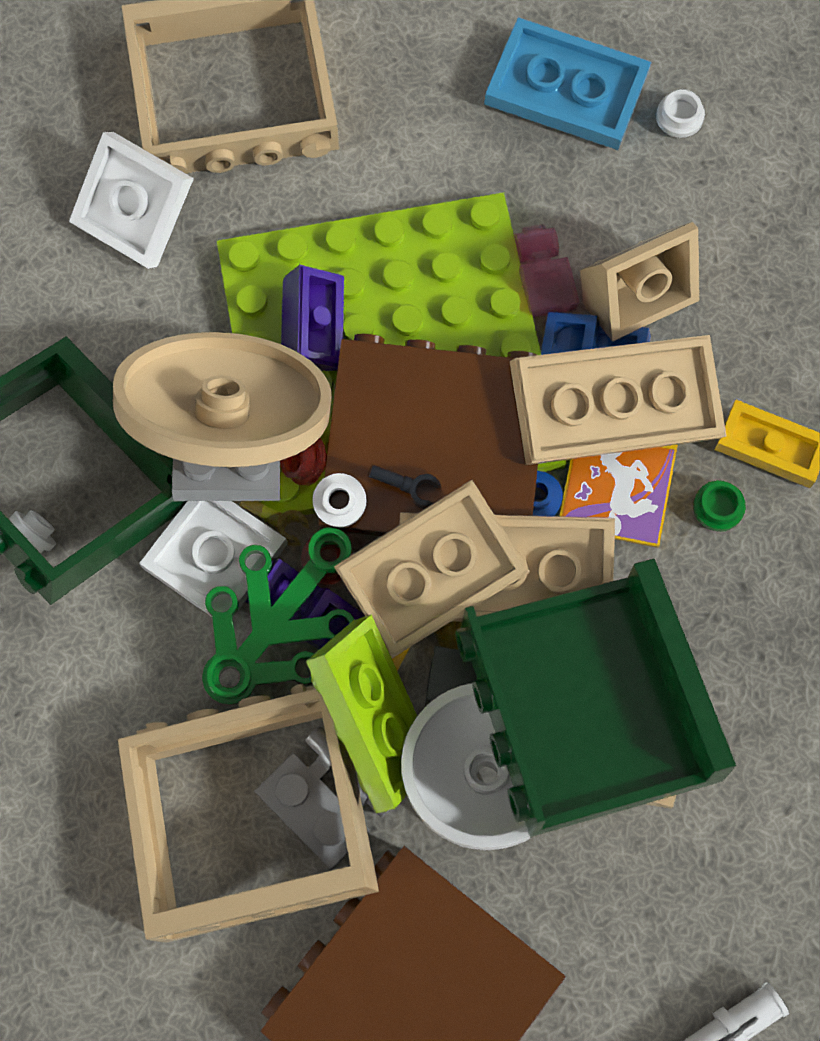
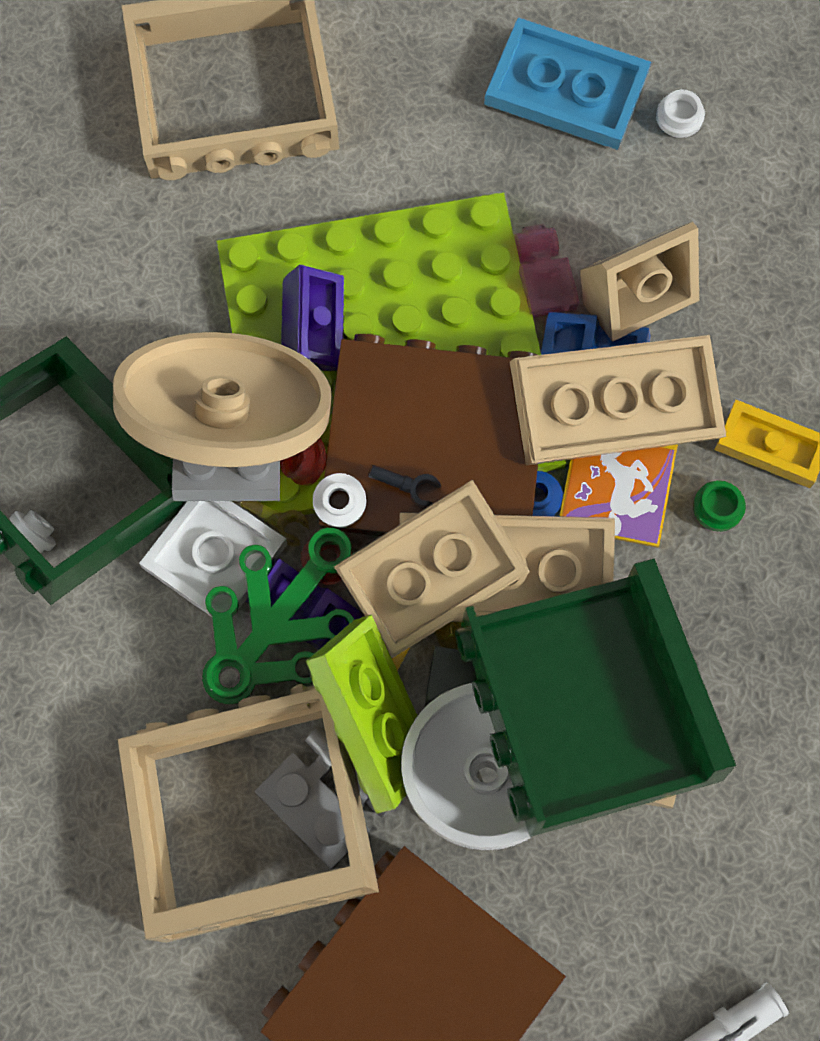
white plate [69,132,194,268] -> none

